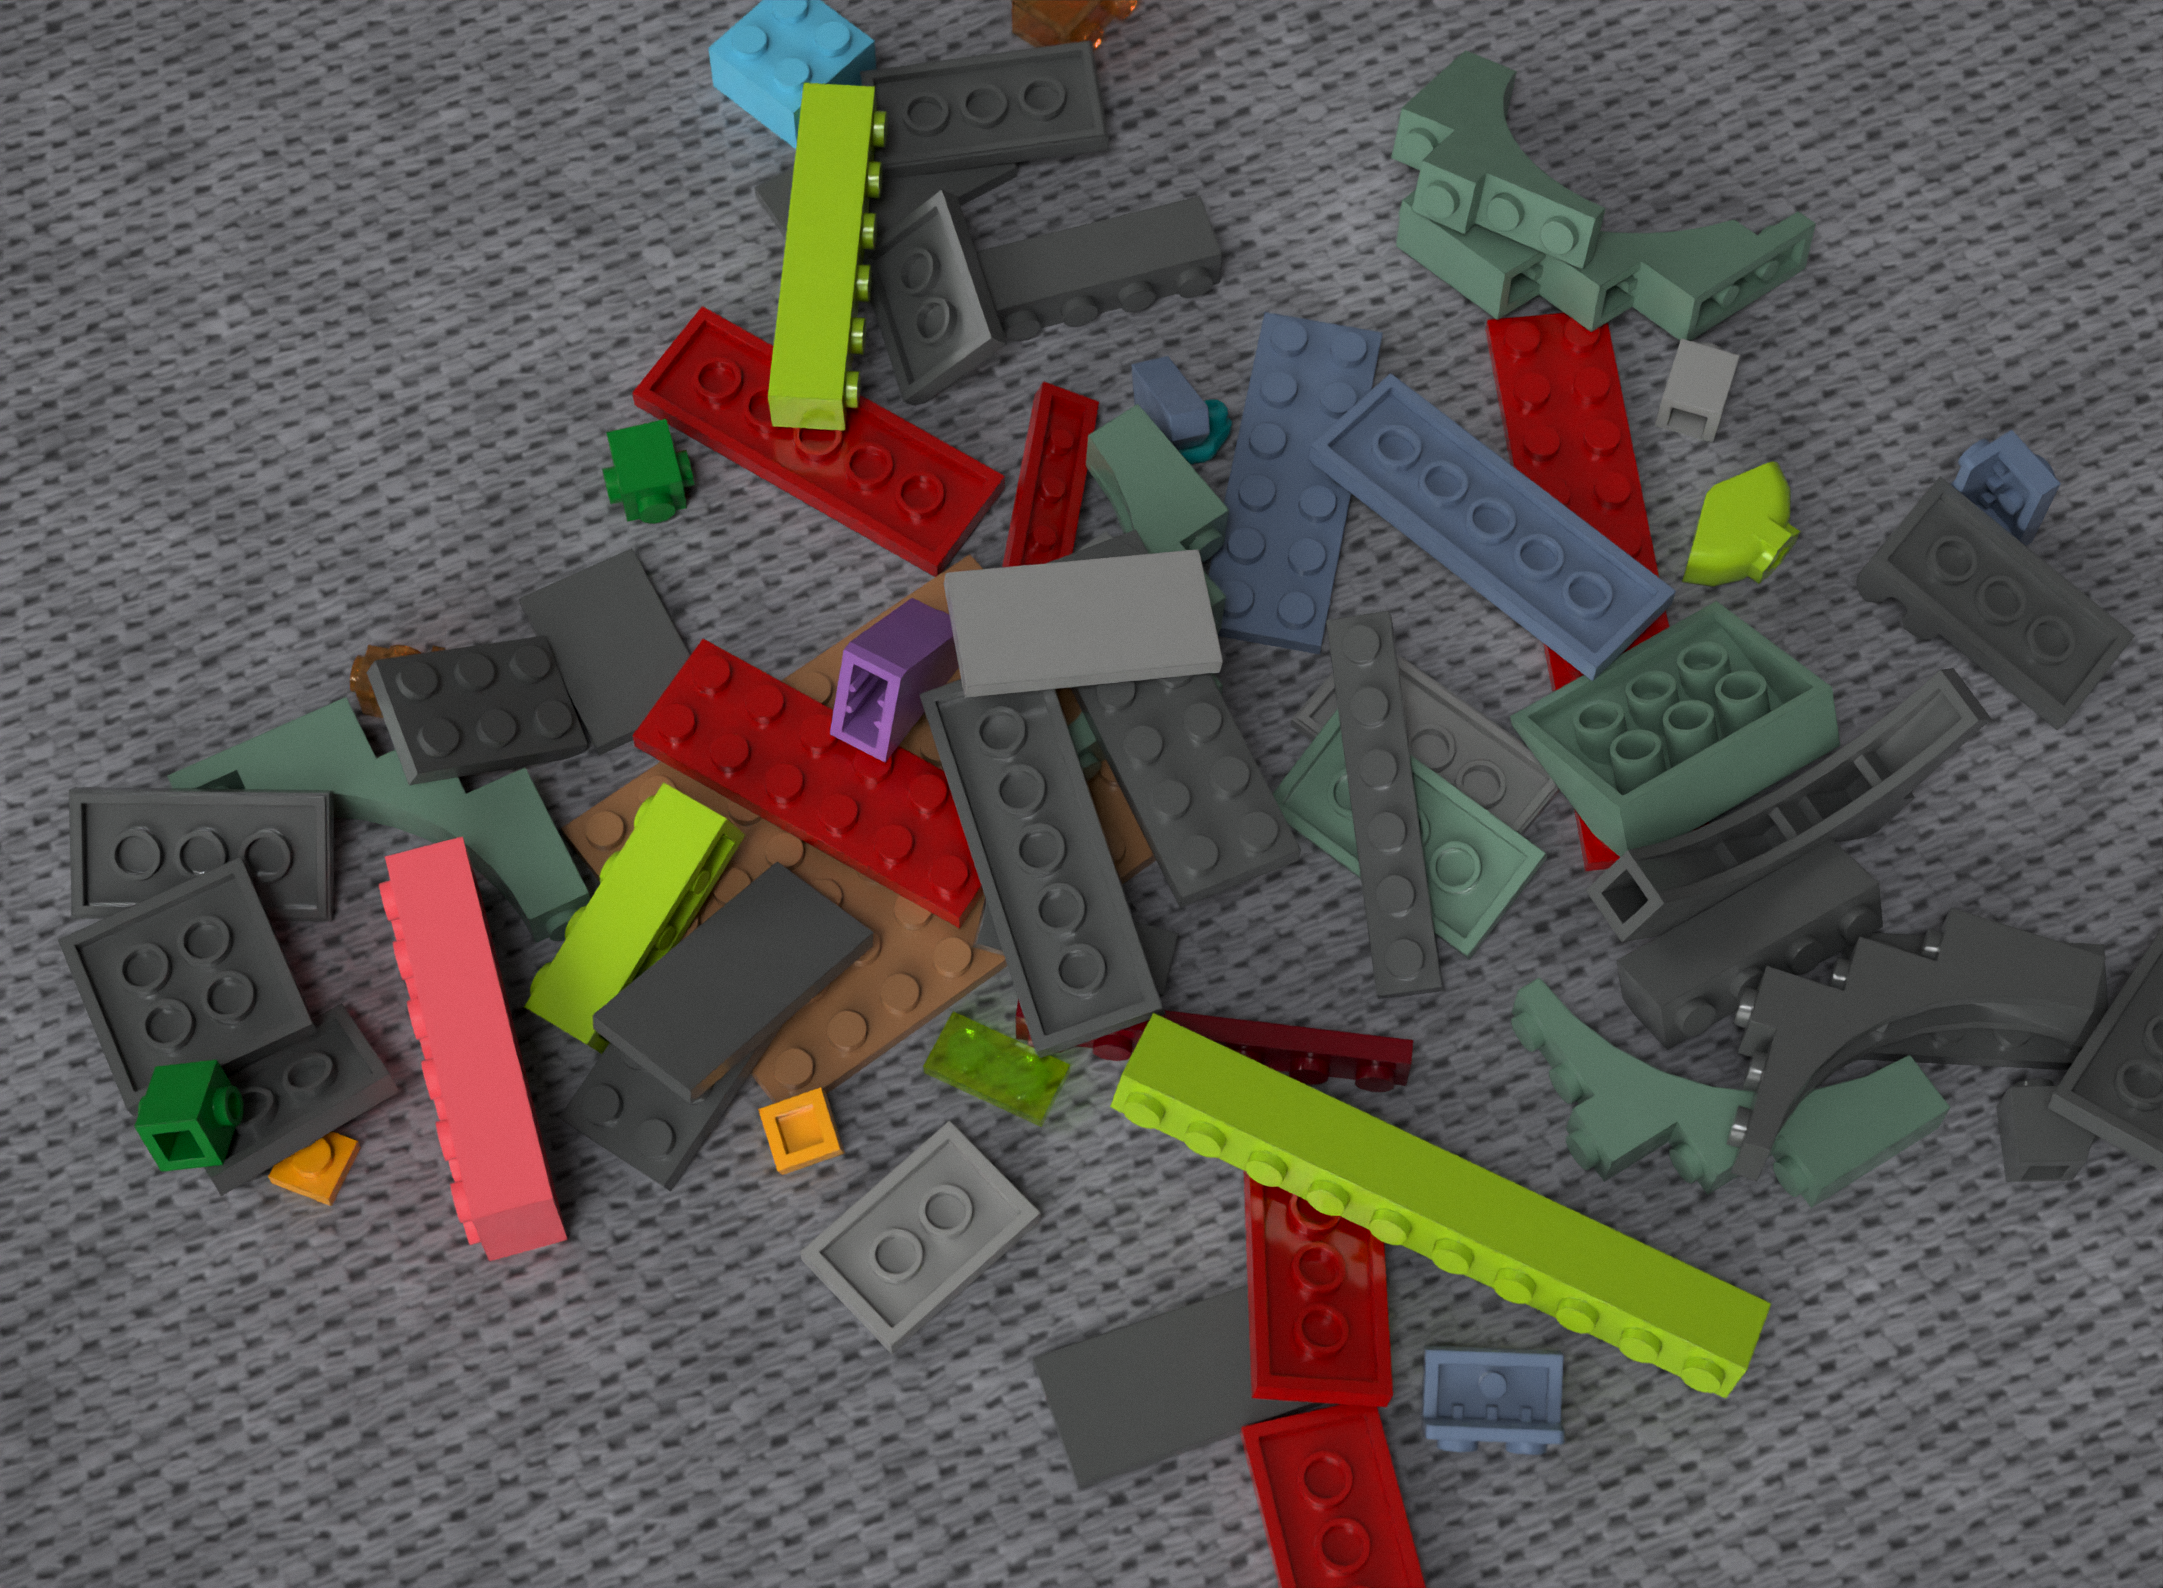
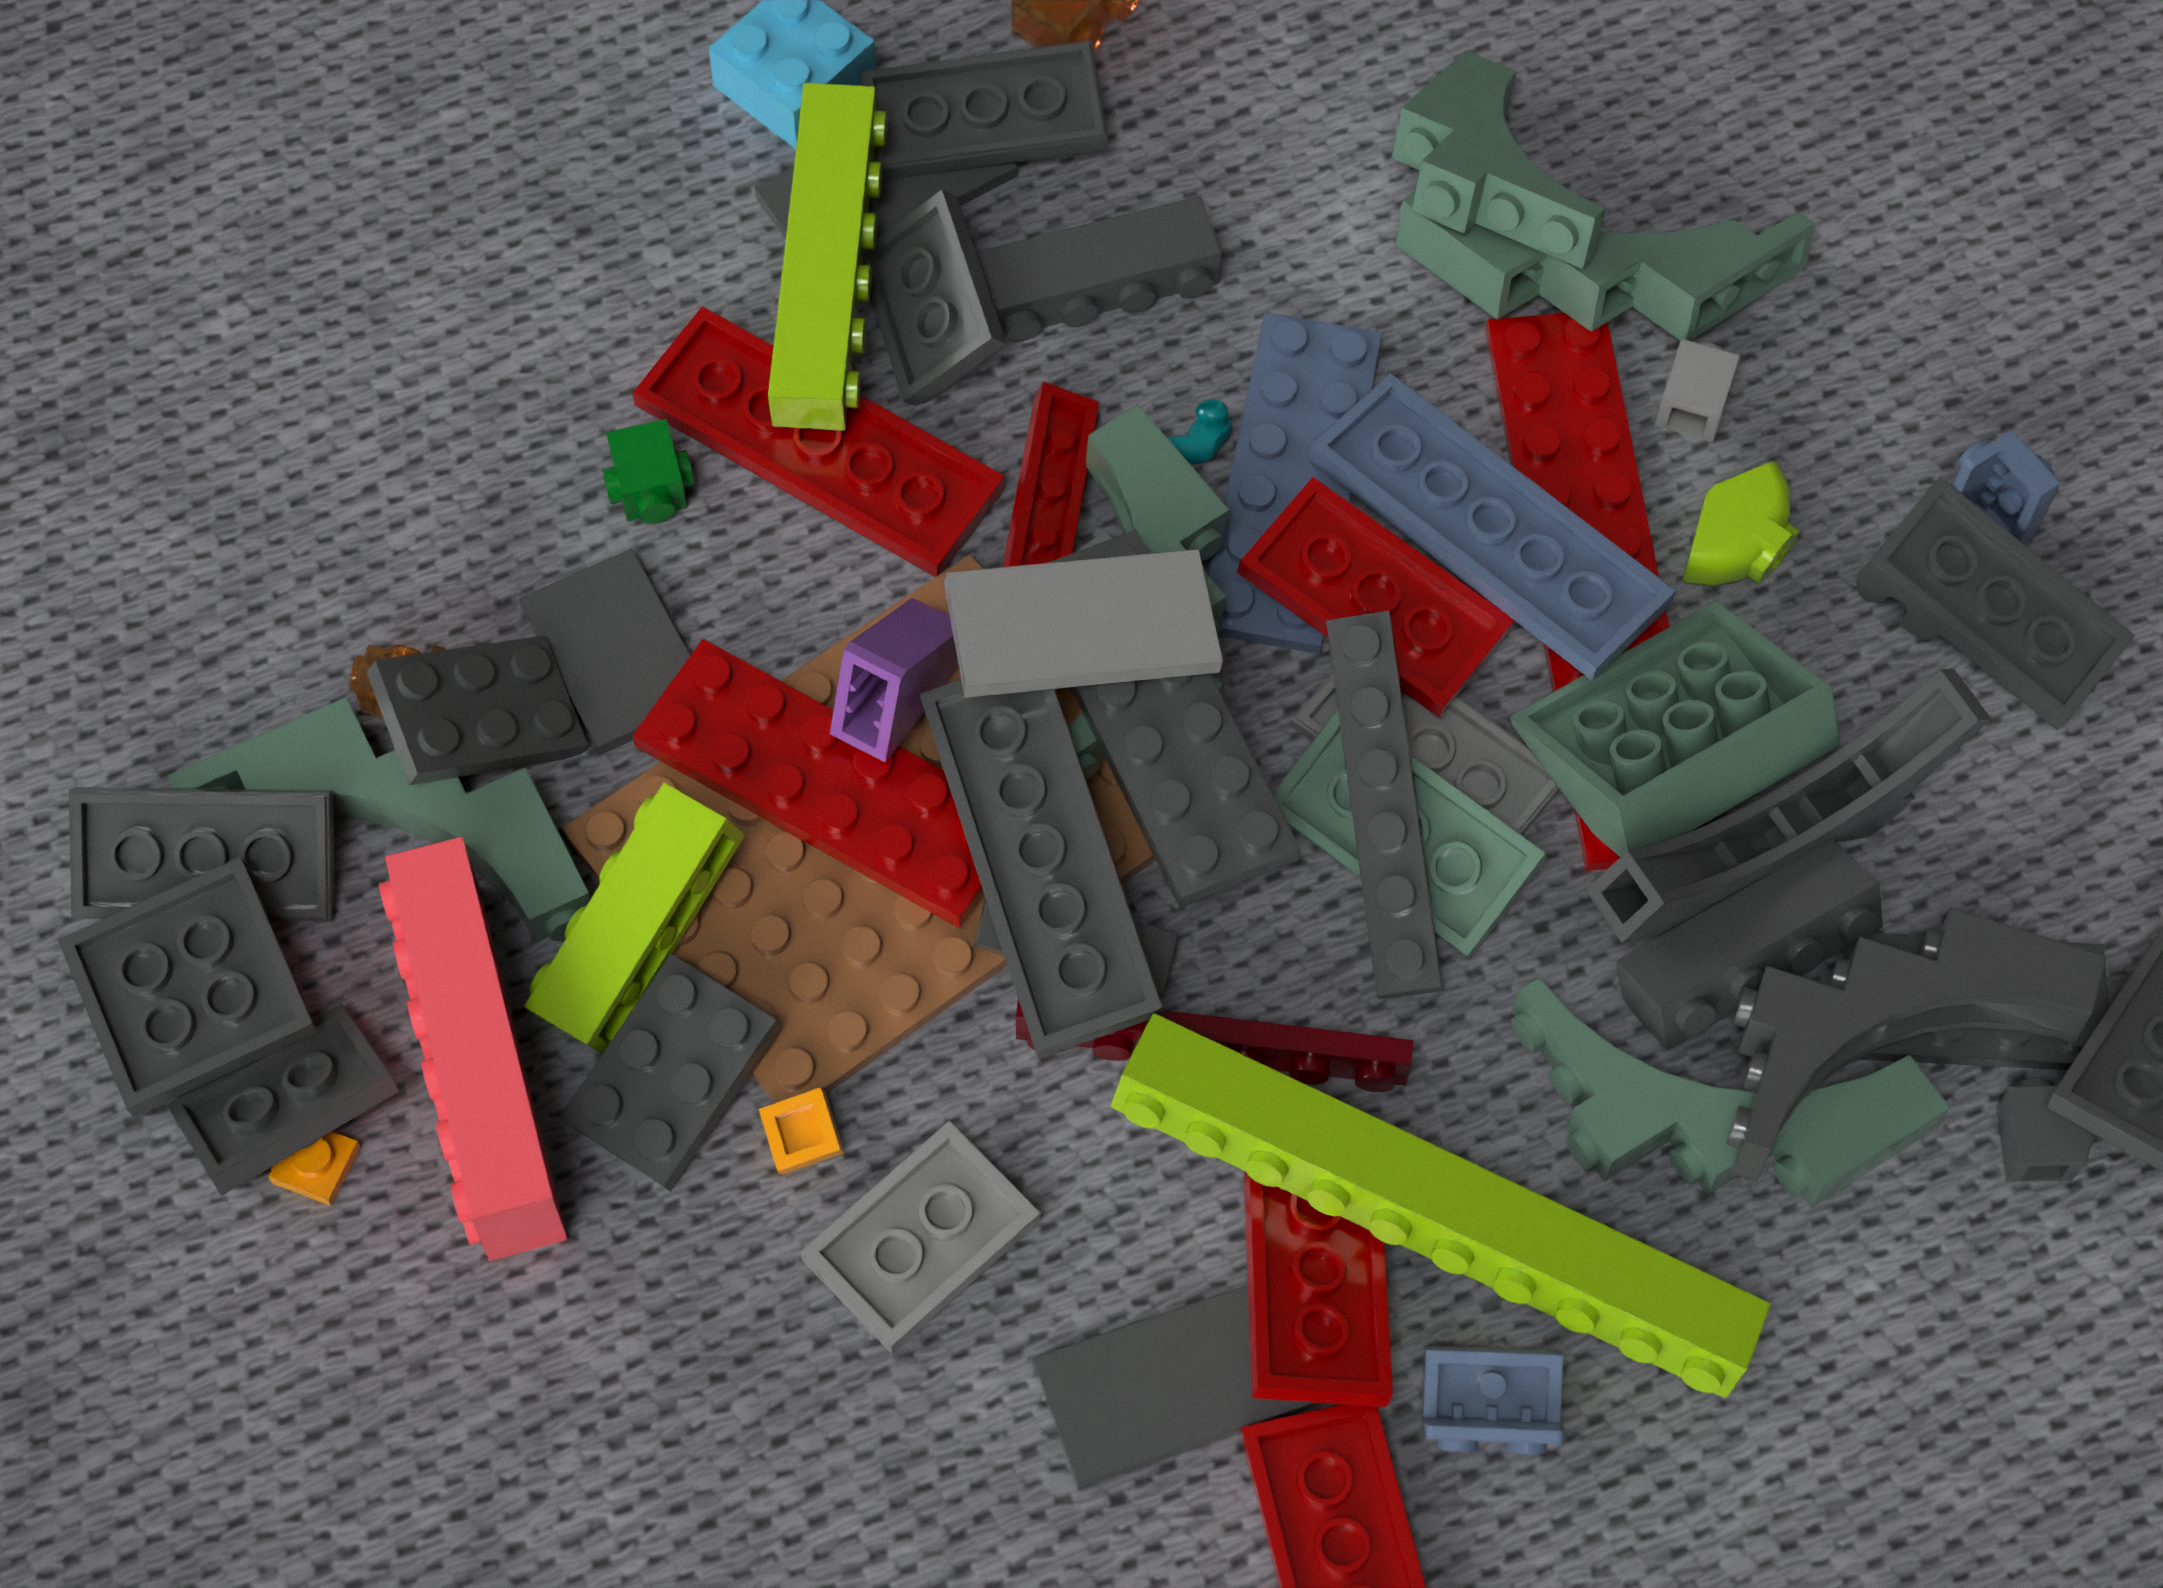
green brick [134,1059,243,1172] -> none
dark grey tile [593,862,874,1104] -> none
clear neon green plate [923,1011,1070,1127] -> none
sand blue piece [1132,356,1210,450] -> none
none -> red plate [1237,477,1514,717]

